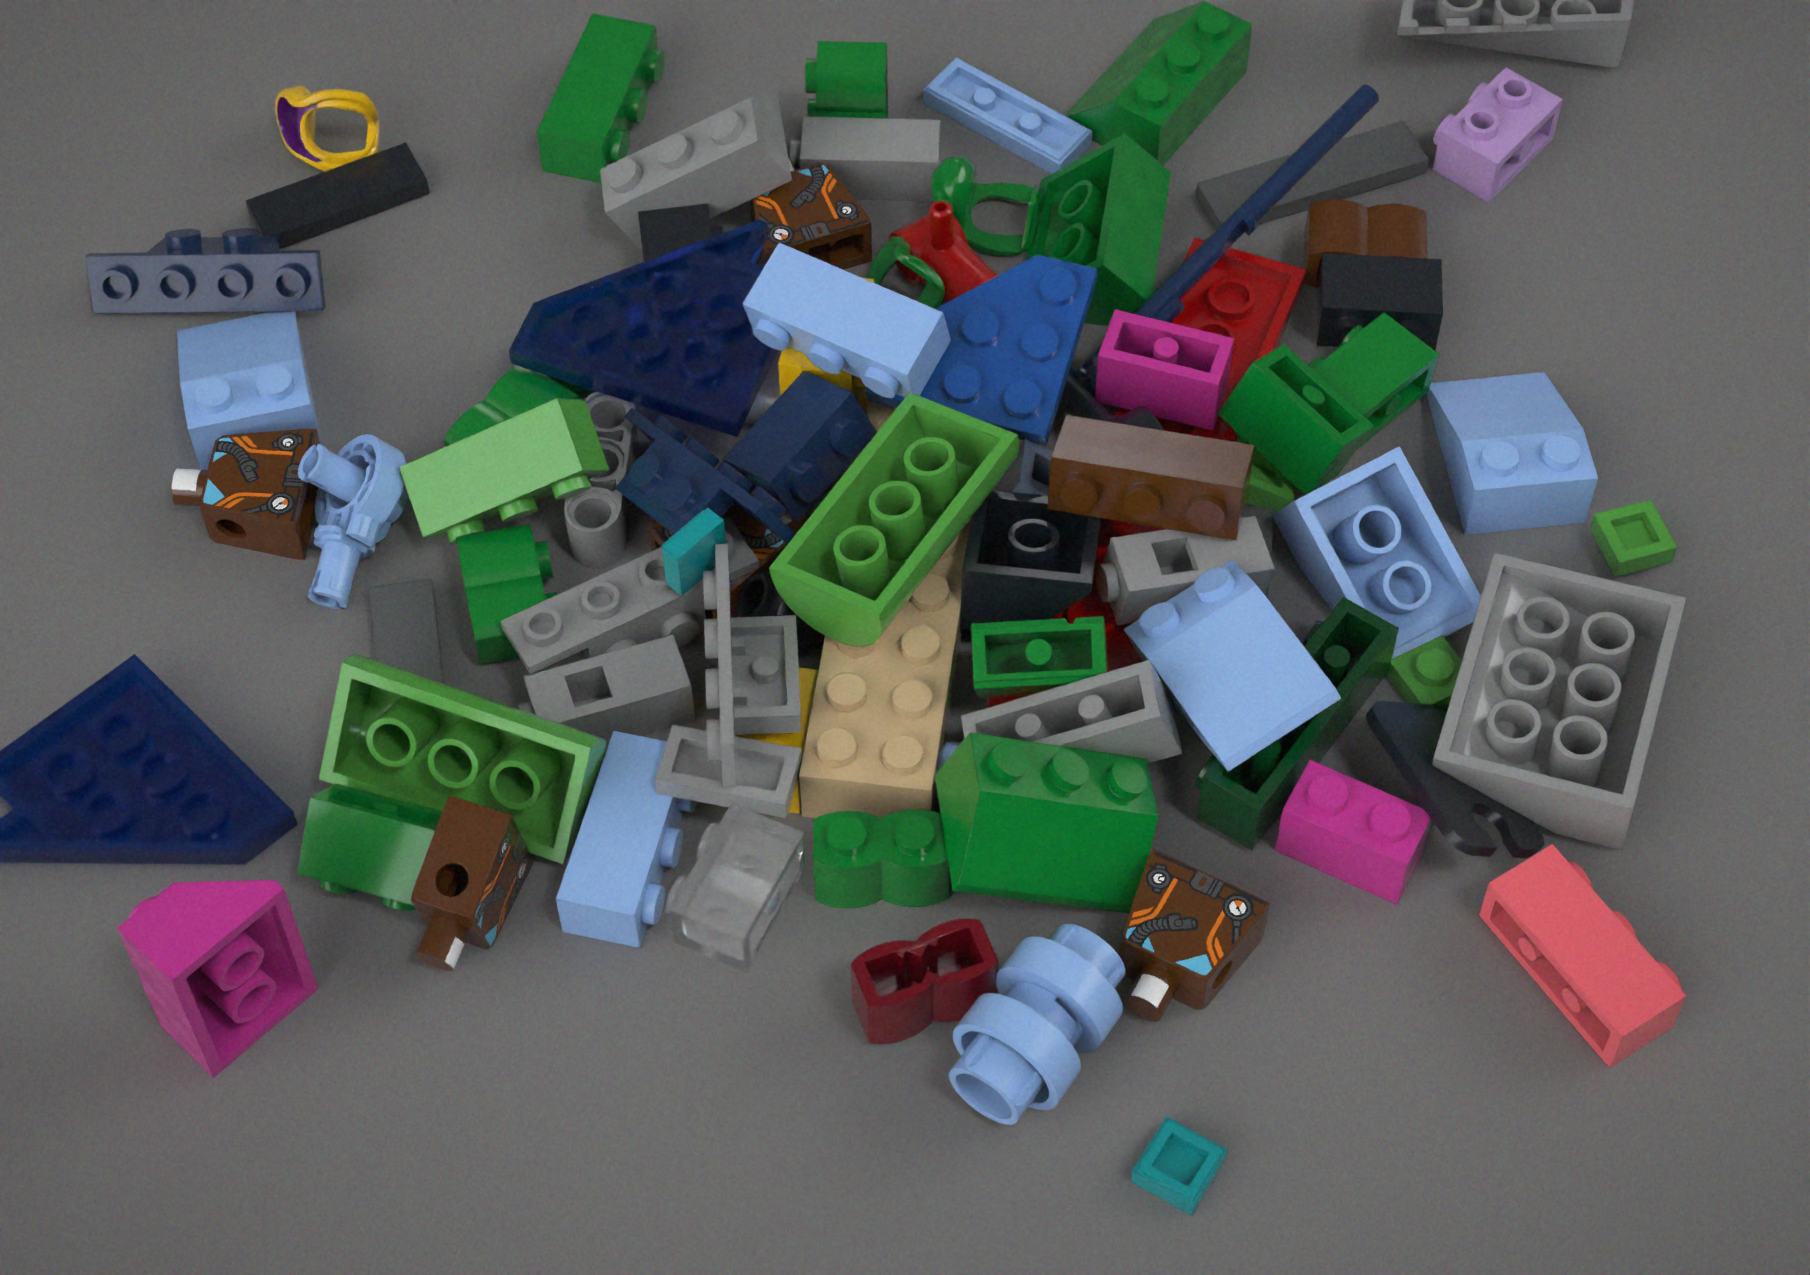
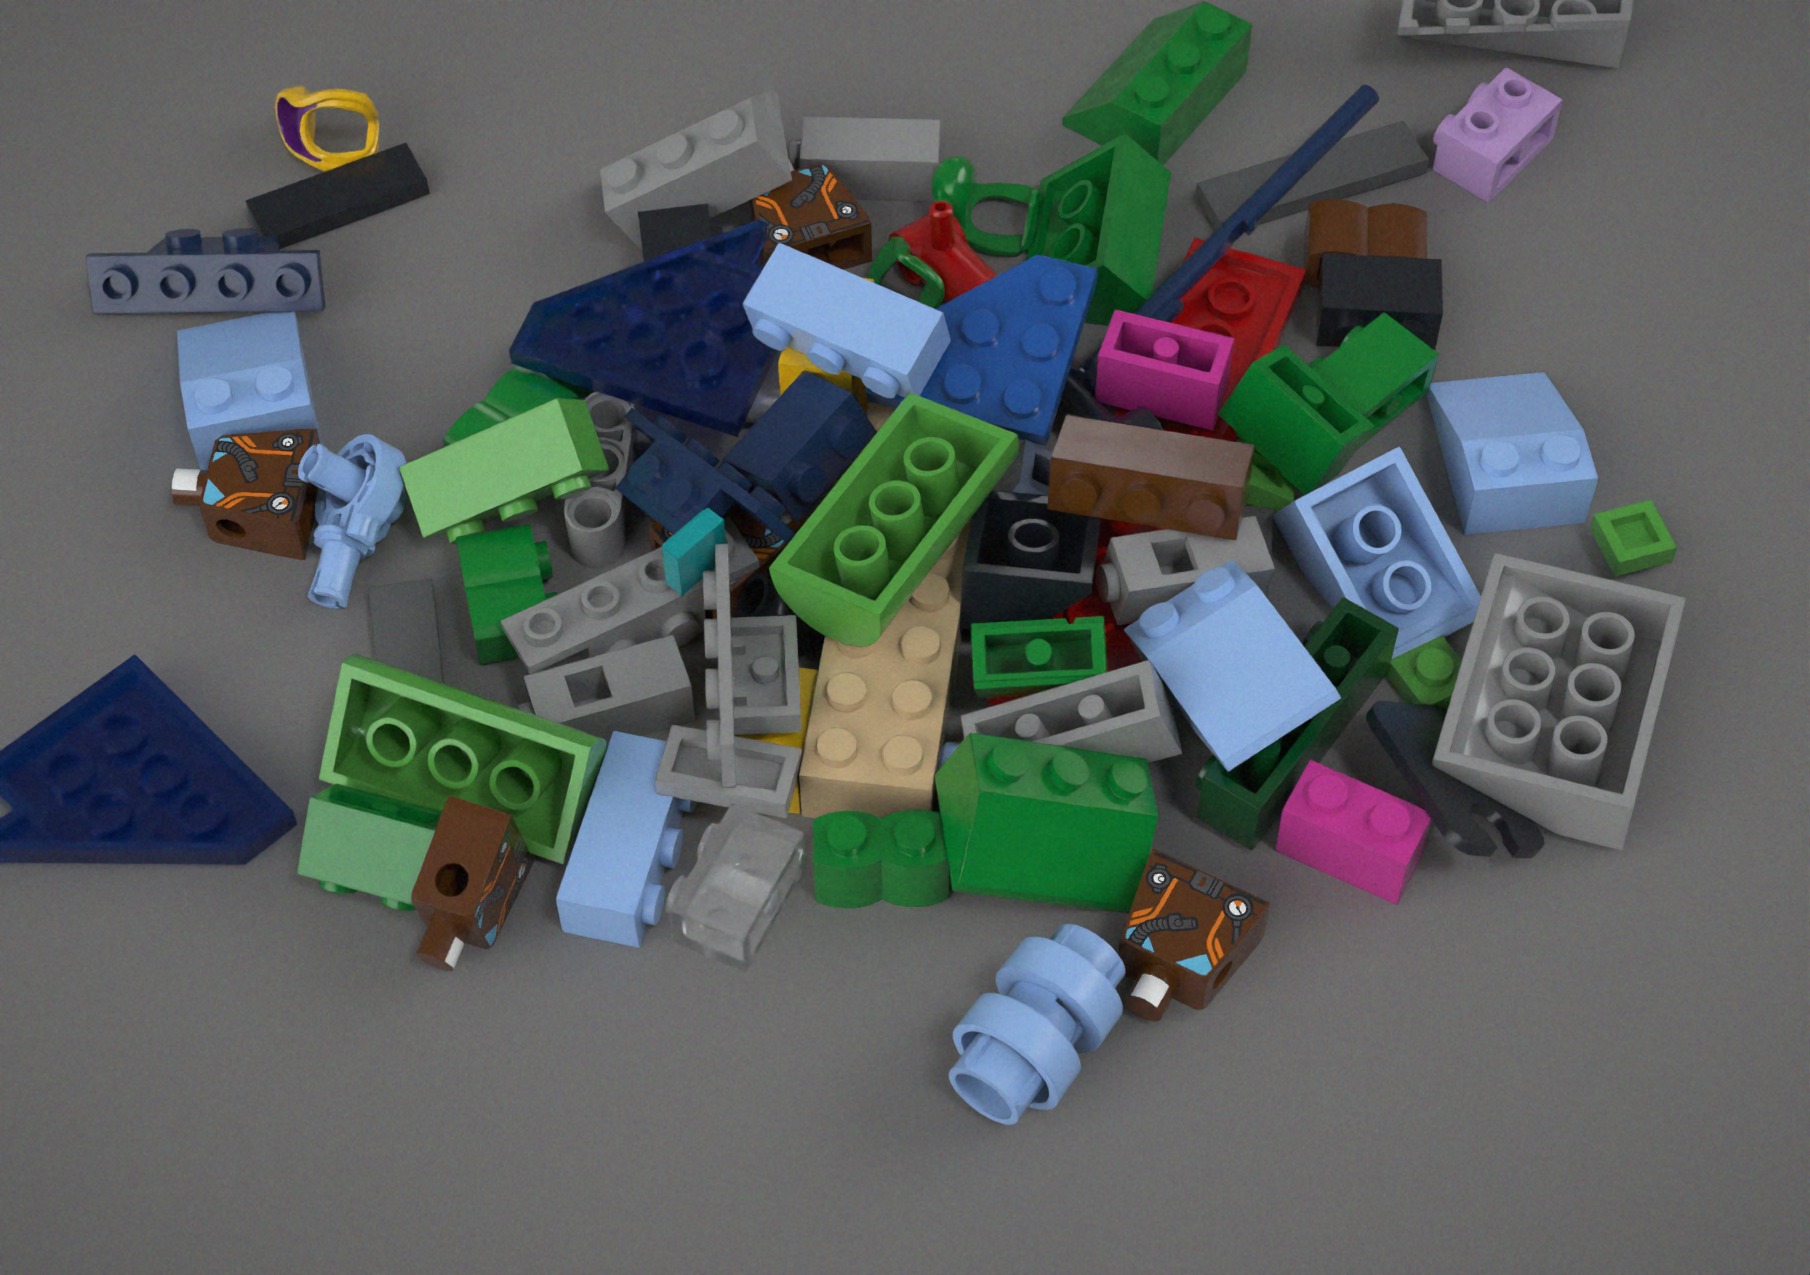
dark pink slope [117,880,319,1078] -> none
green brick [537,13,665,184] -> none
green brick [805,41,888,118] -> none
dark red brick [850,919,998,1044] -> none
light blue tile [923,57,1092,174] -> none
teal tile [1130,1116,1228,1216] -> none
coral brick [1479,844,1687,1068] -> none

